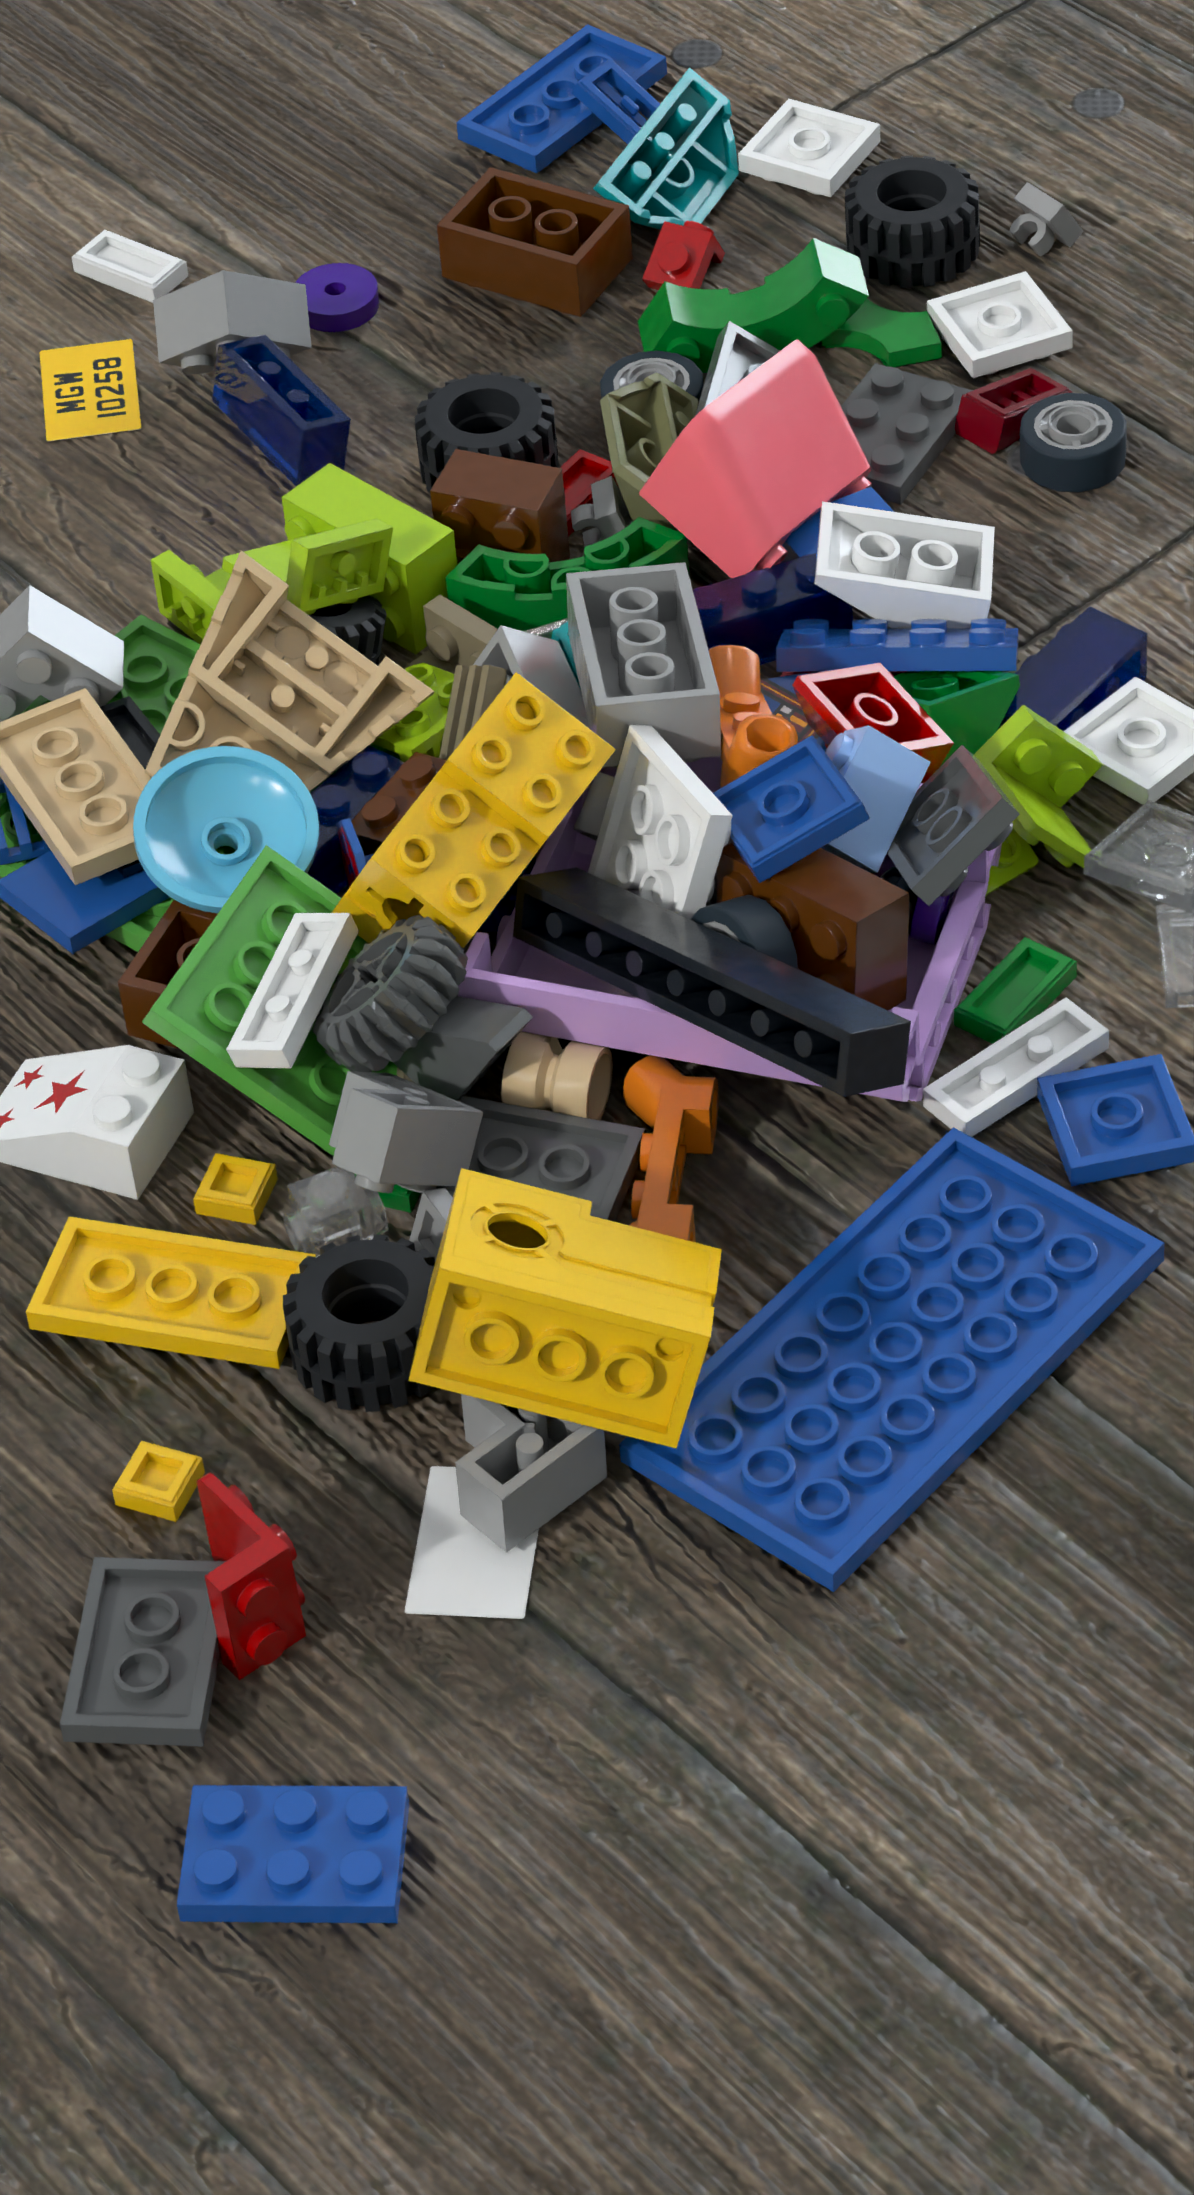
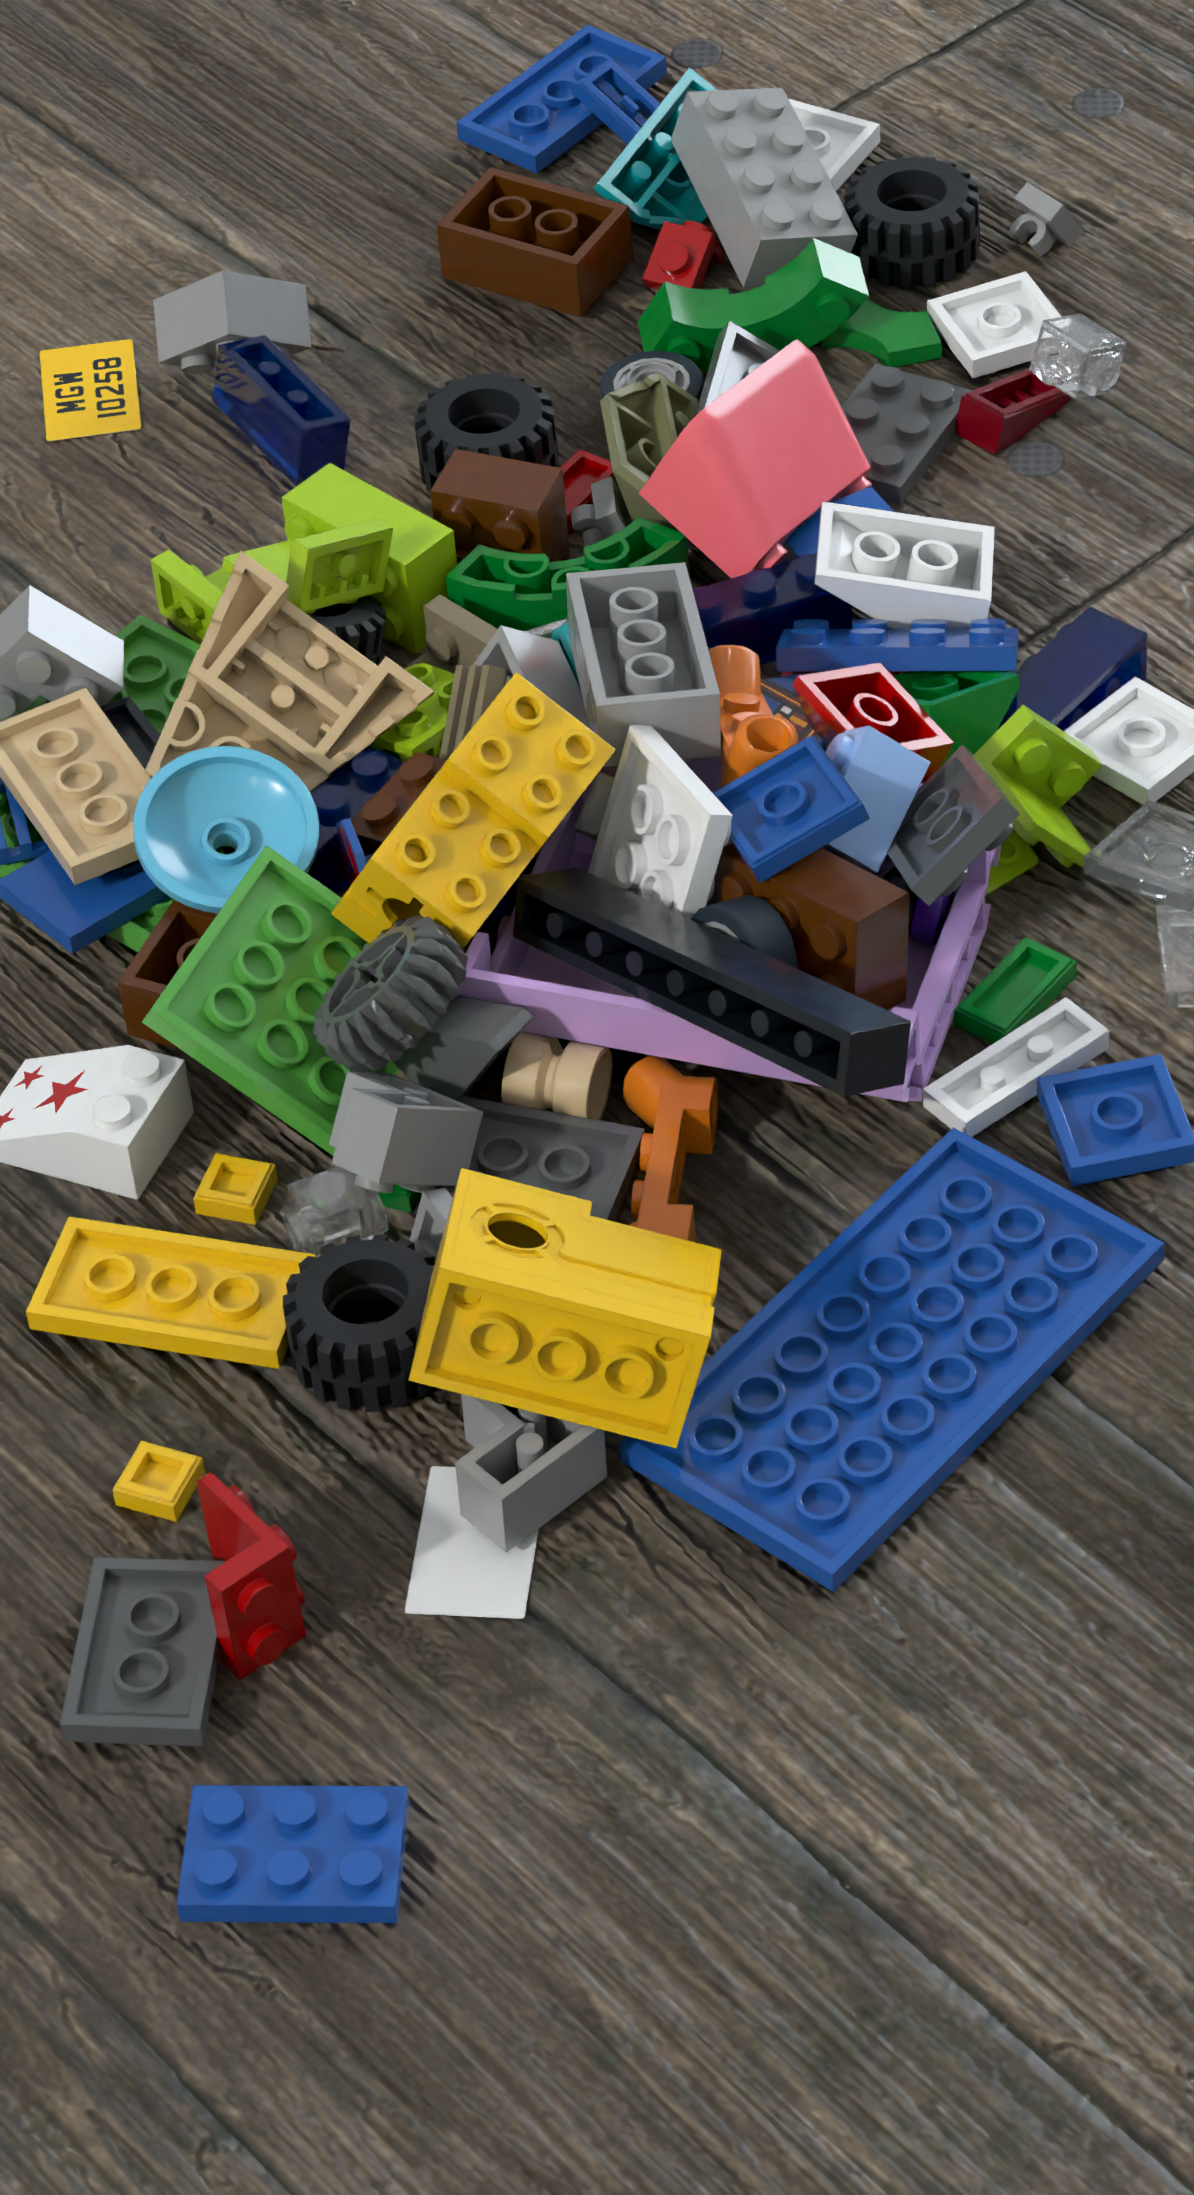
white tile [72,230,188,303] -> none
white plate [226,913,359,1068] -> none
dark purple piece [295,263,379,332] -> none
black wheel [1020,393,1127,492] -> none
none -> light grey brick [671,88,858,288]
none -> clear brick [1029,313,1127,399]

